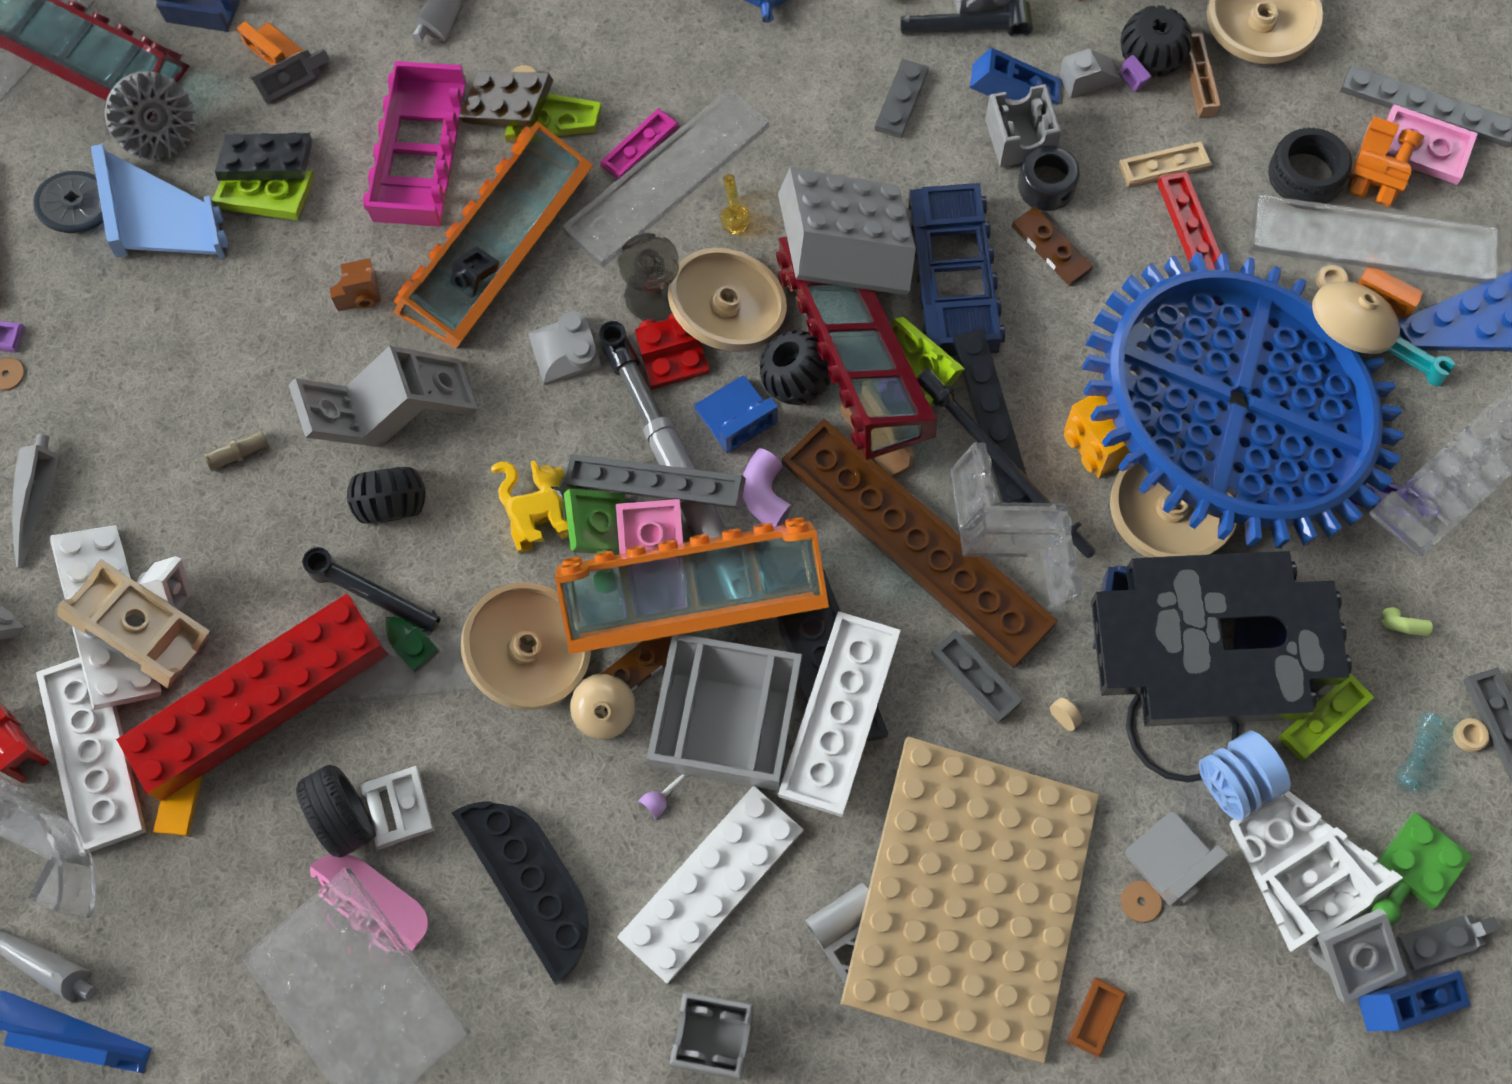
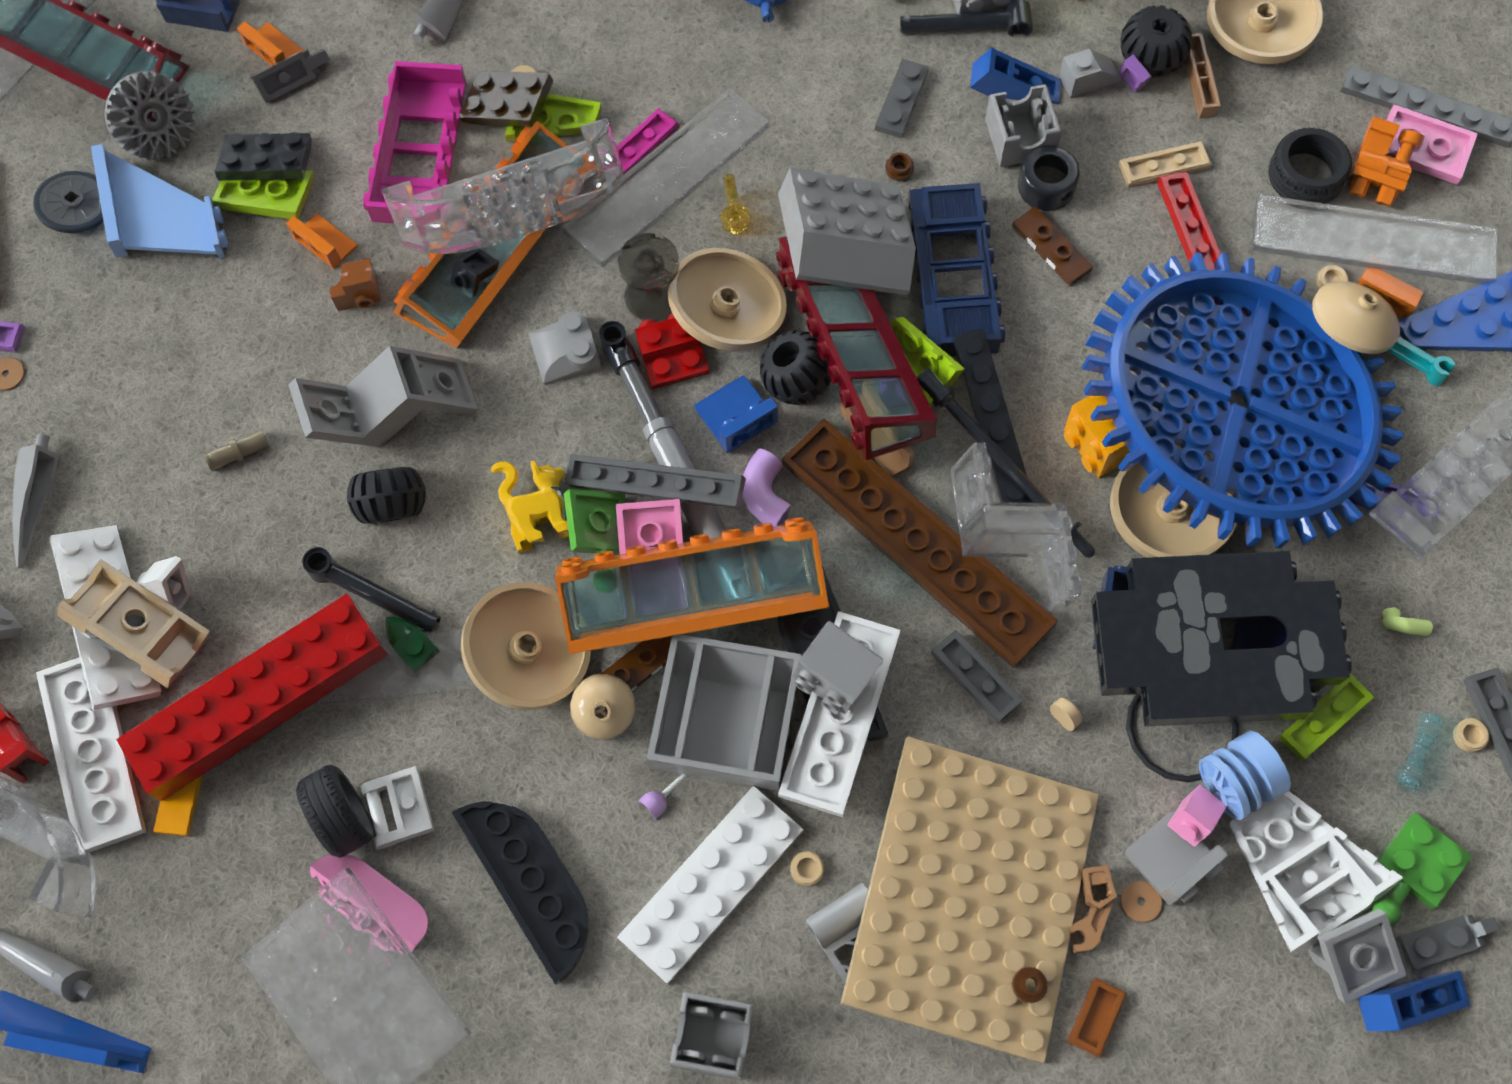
none -> orange panel [286,213,358,269]
none -> clear slope [381,117,624,254]
none -> tan tile [790,851,824,887]
none -> light grey piece [792,621,883,714]
none -> reddish brown plate [885,152,914,181]
none -> reddish brown plate [1012,967,1048,1003]
none -> medium nougat piece [1069,865,1117,954]
none -> bright pink brick [1167,784,1227,847]

